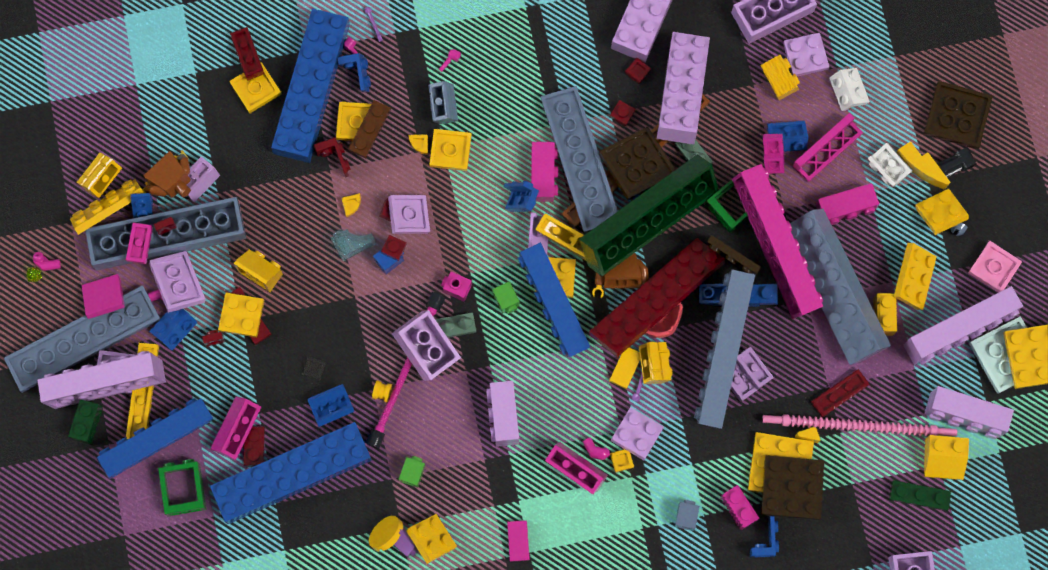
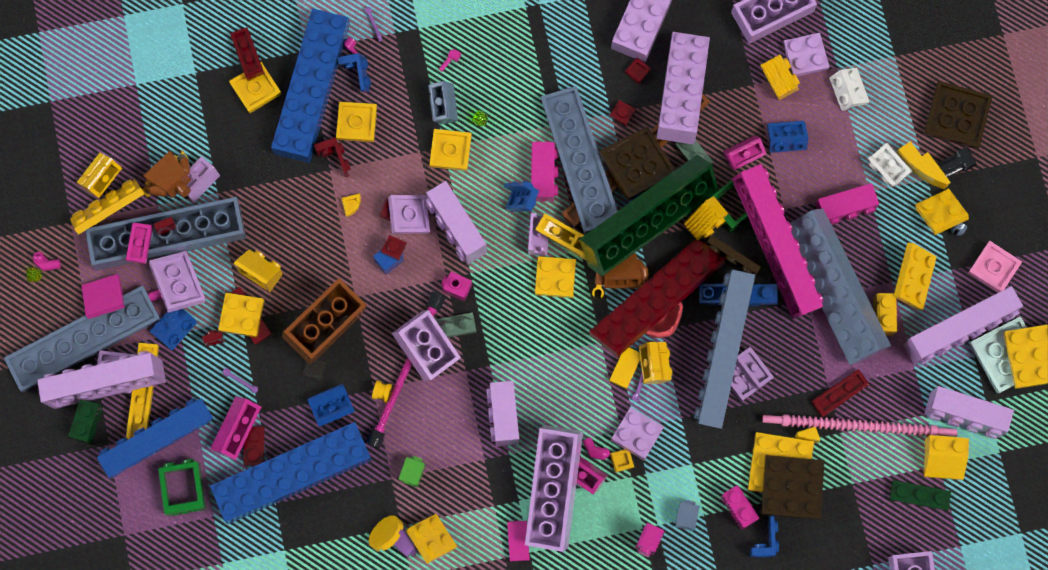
blue bracket [131,193,153,219] -> none
clear light blue arch [331,229,376,262] -> none
reddish brown plate [349,100,391,159] -> none
yellow tile [409,135,428,155] -> none
bright green brick [492,281,520,314] -> none
blue brick [517,242,590,357] -> none
dark pink slope [763,134,785,174] -> none
dark pink fence [793,113,863,183] -> none
none -> medium lavender hinge [223,368,258,393]
none -> dark orange brick [282,278,367,364]
none -> lavender brick [425,181,487,265]
none -> clear neon green hinge [472,110,488,126]
none -> lavender brick [525,425,583,552]
none -> dark pink brick [635,523,665,557]
none -> yellow brick [684,196,728,240]
none -> dark pink slope [723,135,766,171]

